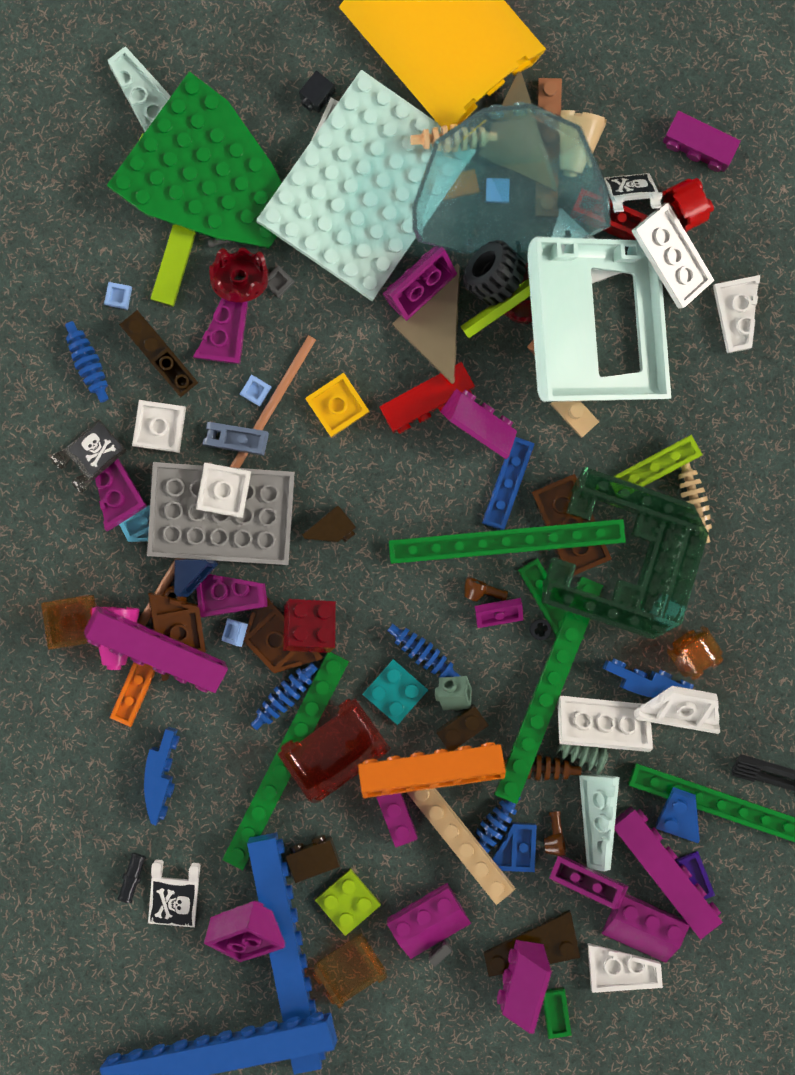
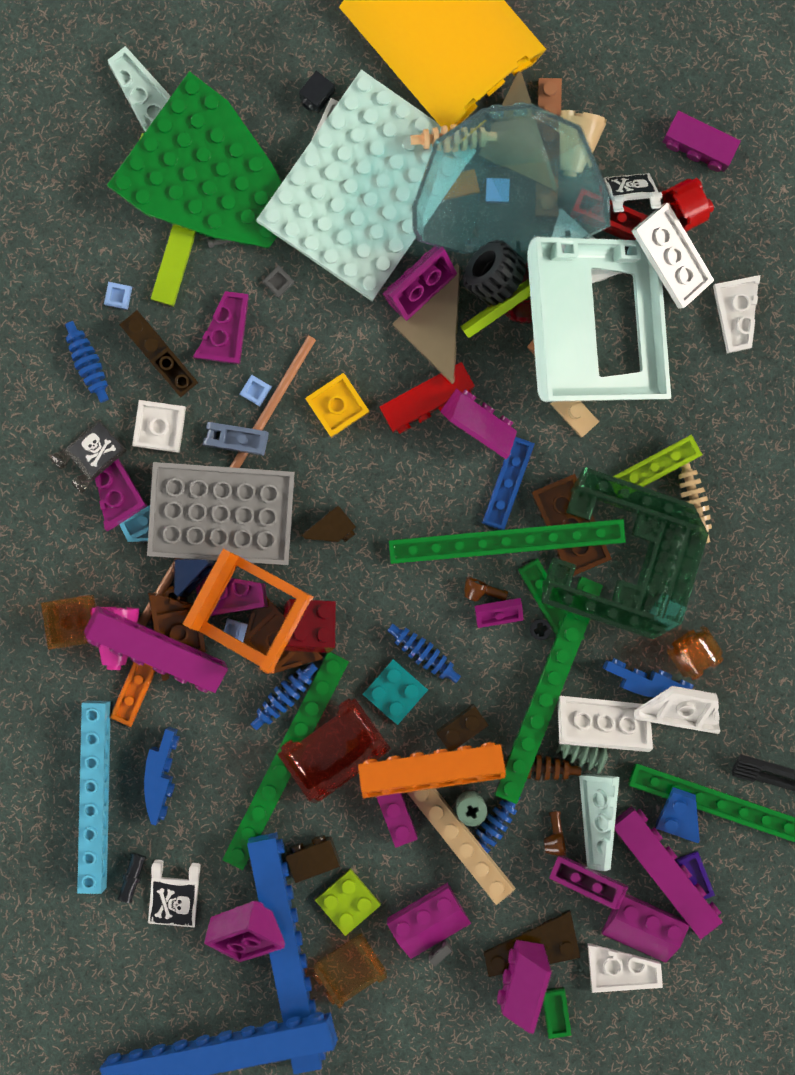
white plate [196,463,251,518] -> none
dark red plate [209,247,268,302] -> none
sand green brick [435,676,472,711] -> none
blue wing [492,822,537,872] -> none
none -> medium azure brick [77,701,111,894]
none -> orange piece [183,549,314,674]
none -> sand green piece [455,790,487,826]

